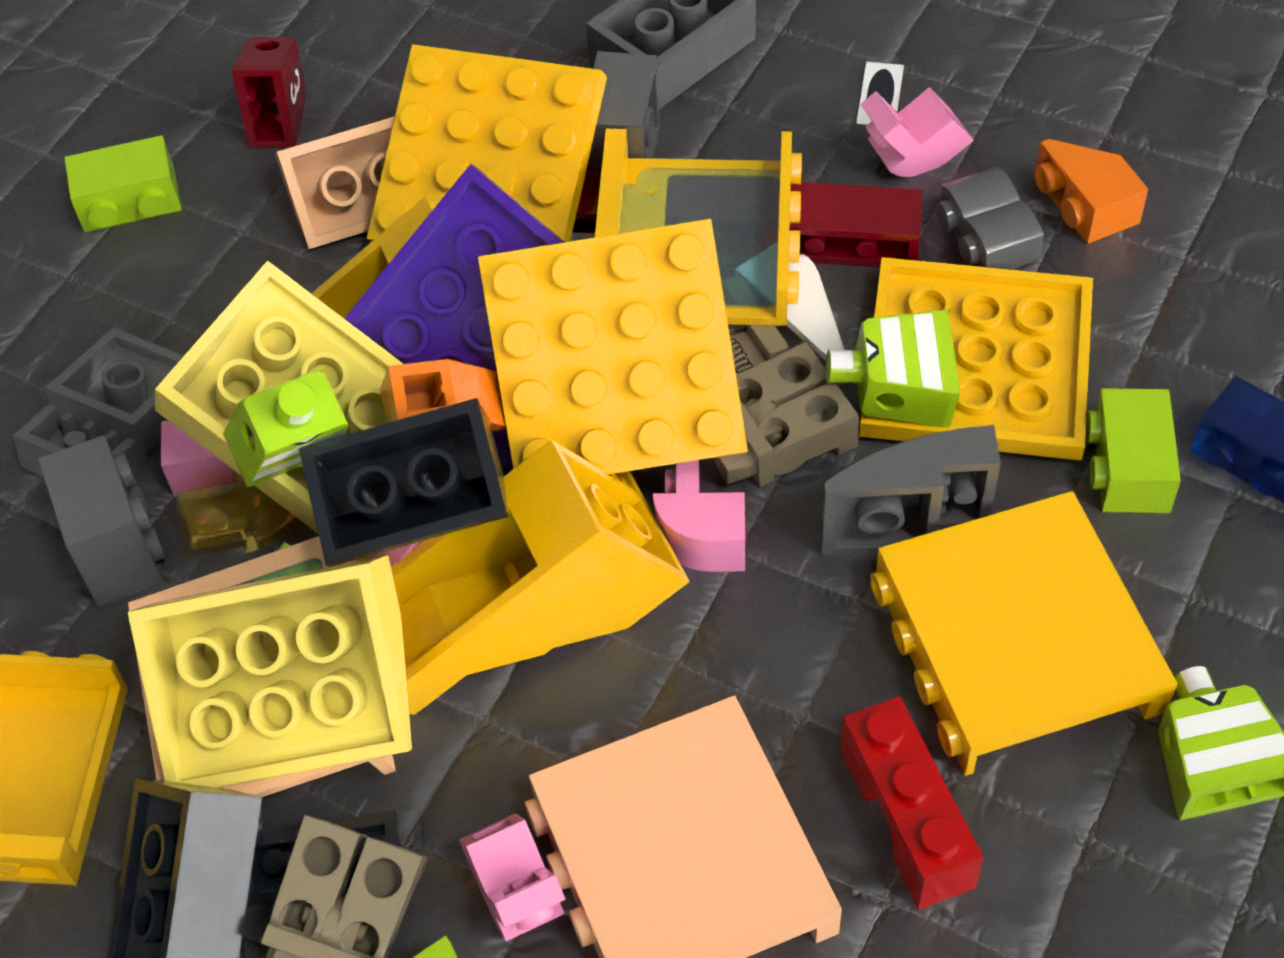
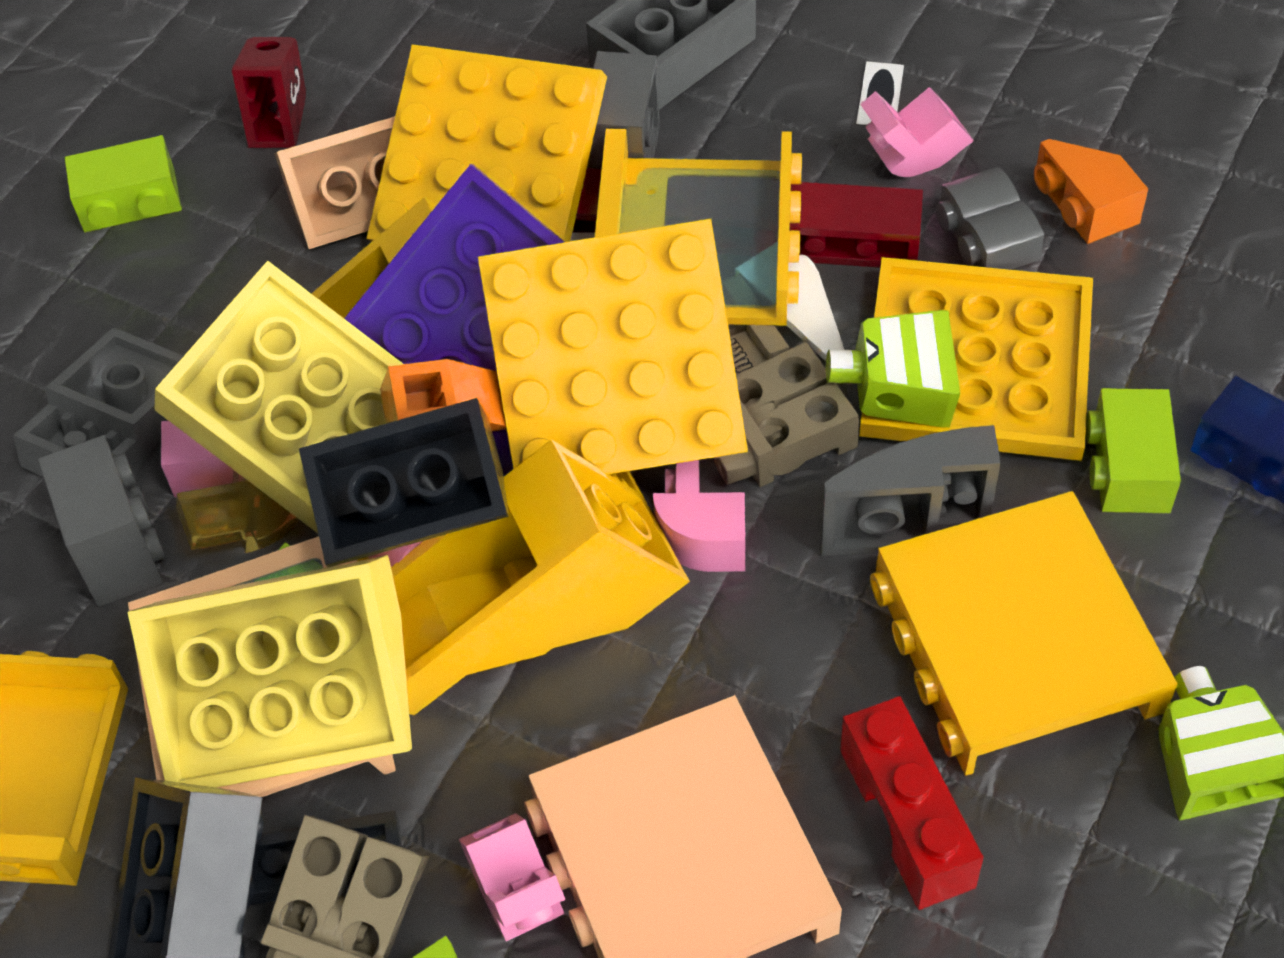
lime torso [223,370,351,488] -> none

